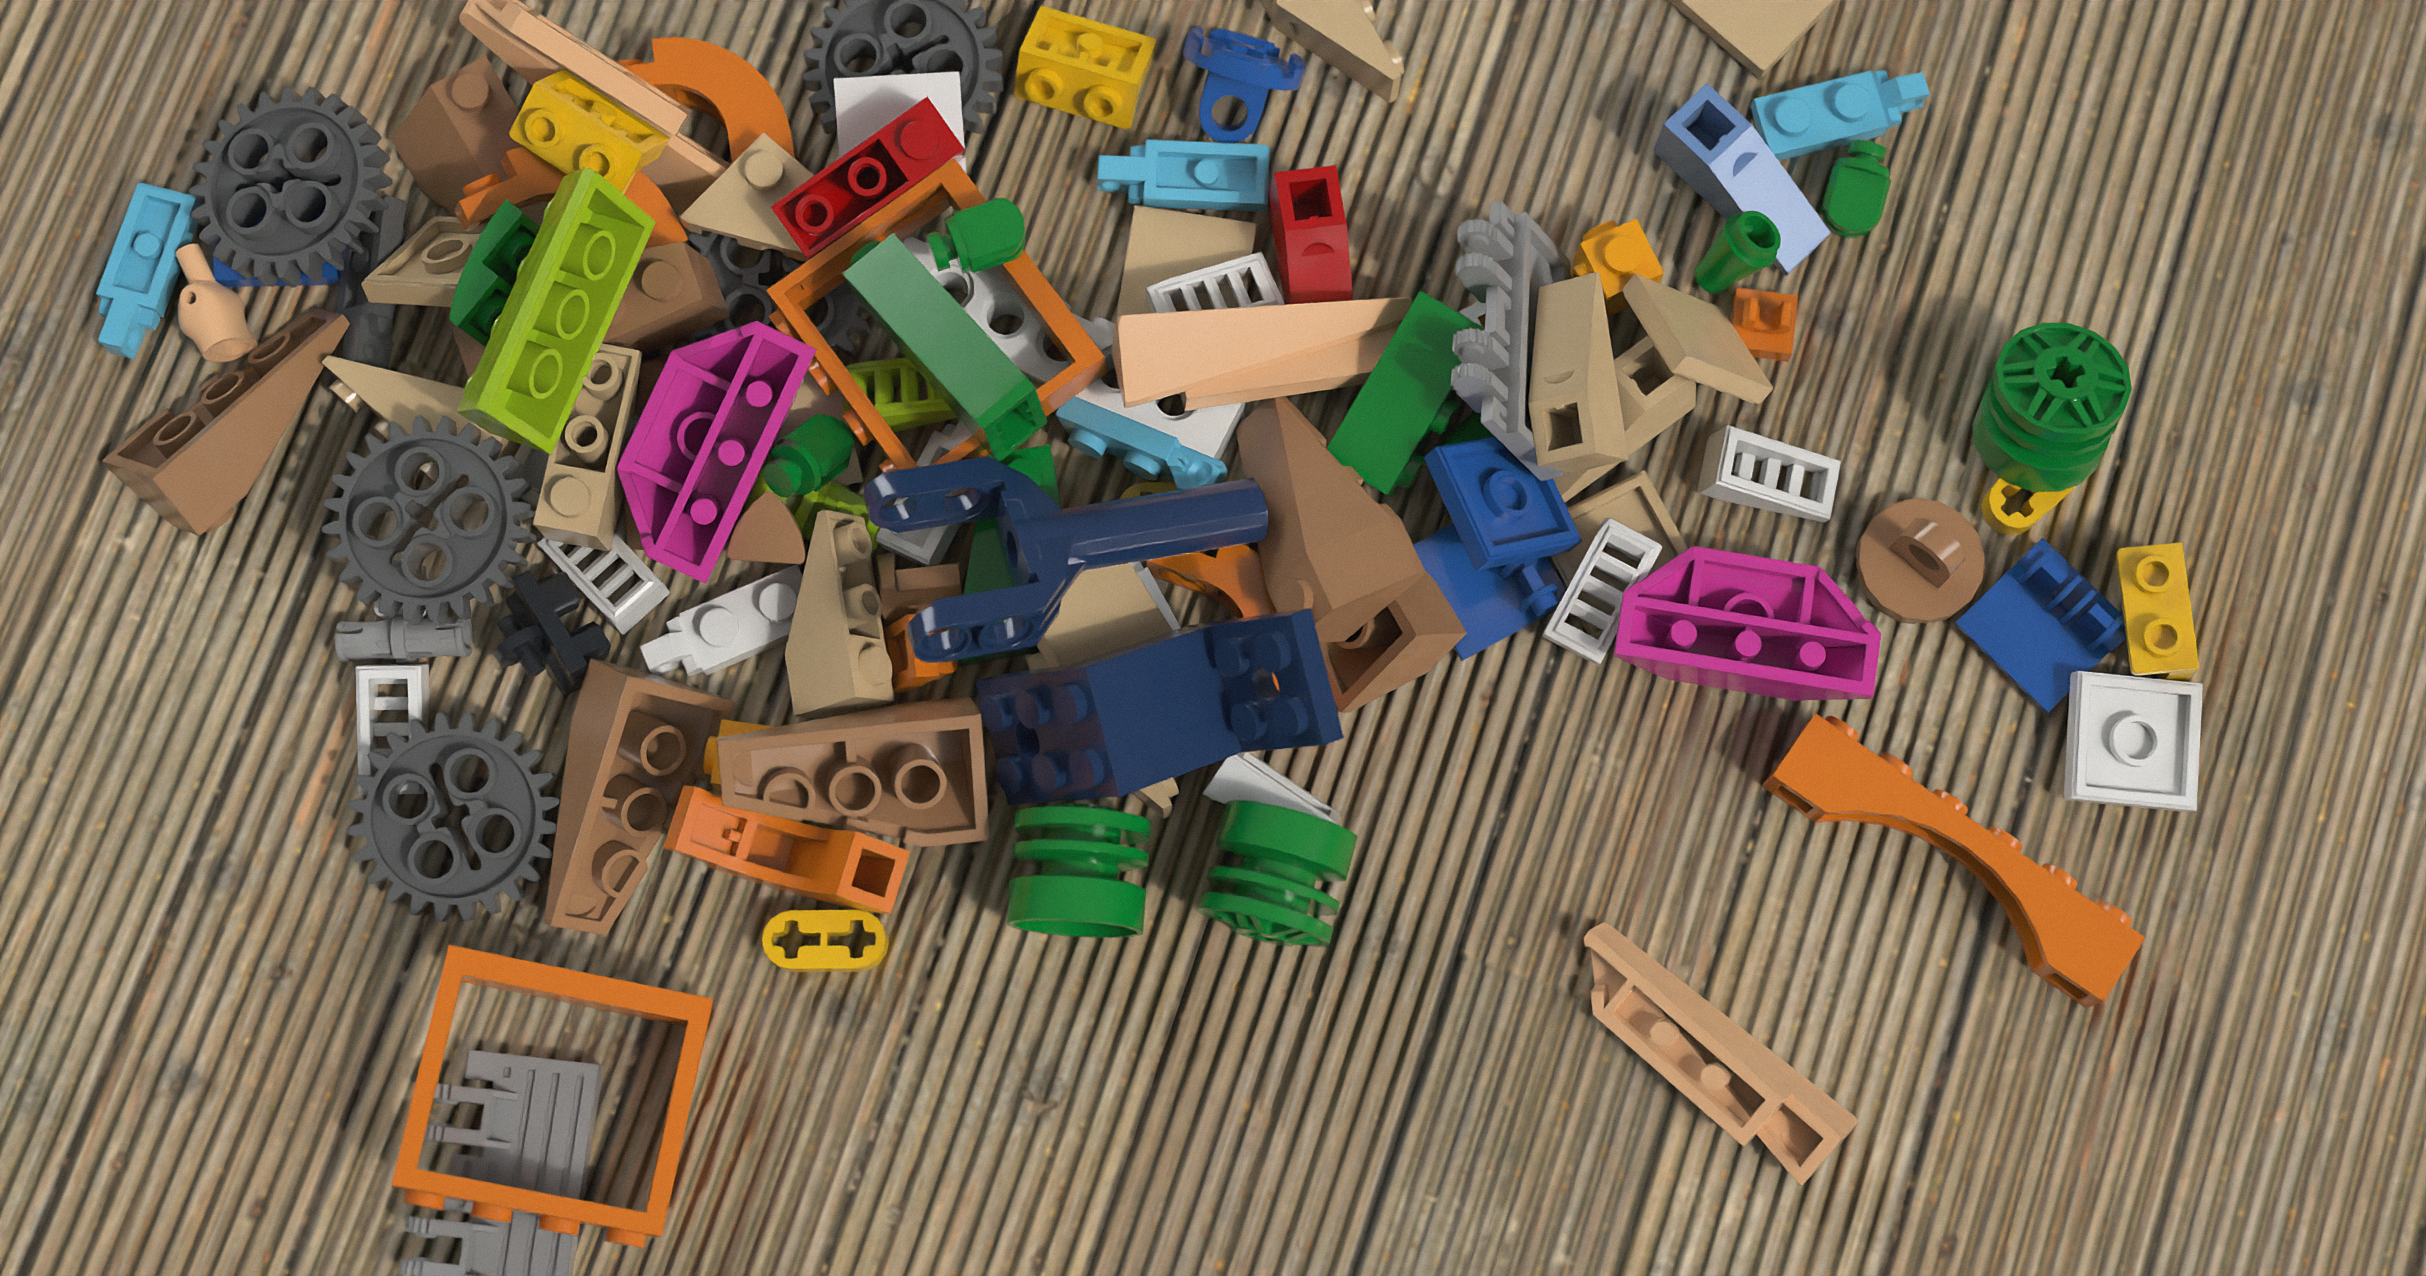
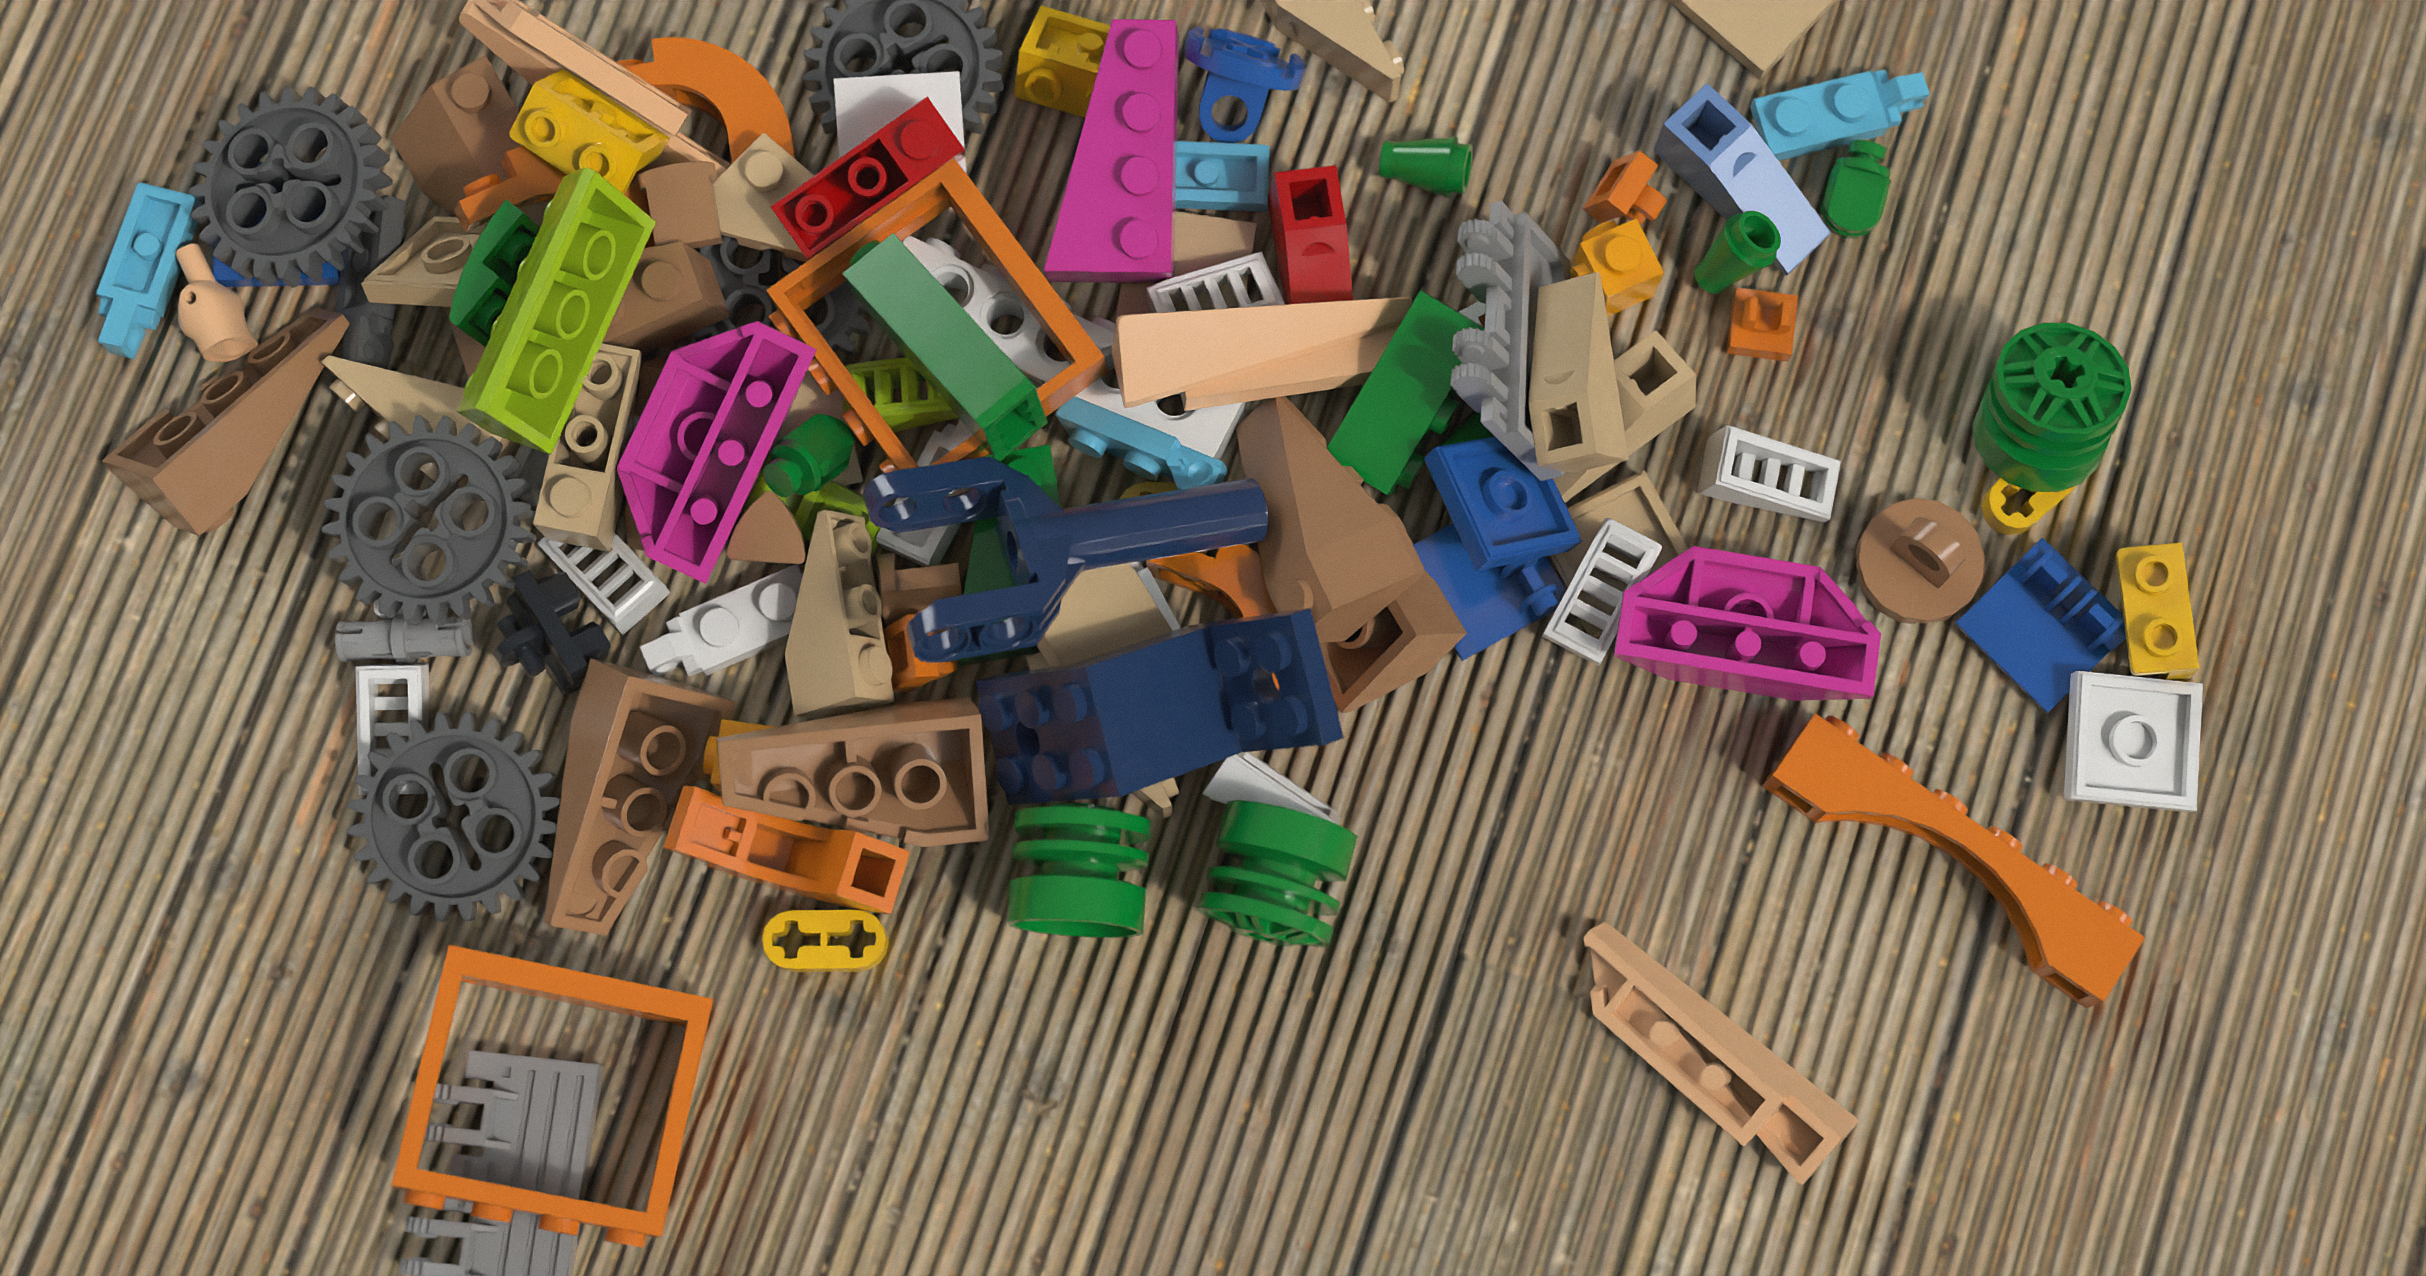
green arm [926,198,1026,274] -> none
tan tile [1622,274,1774,405] -> none
none -> medium nougat tile [638,161,723,248]
none -> dark pink wedge [1044,19,1179,284]
none -> green cone [1379,136,1472,198]
none -> orange tile [1582,150,1667,225]

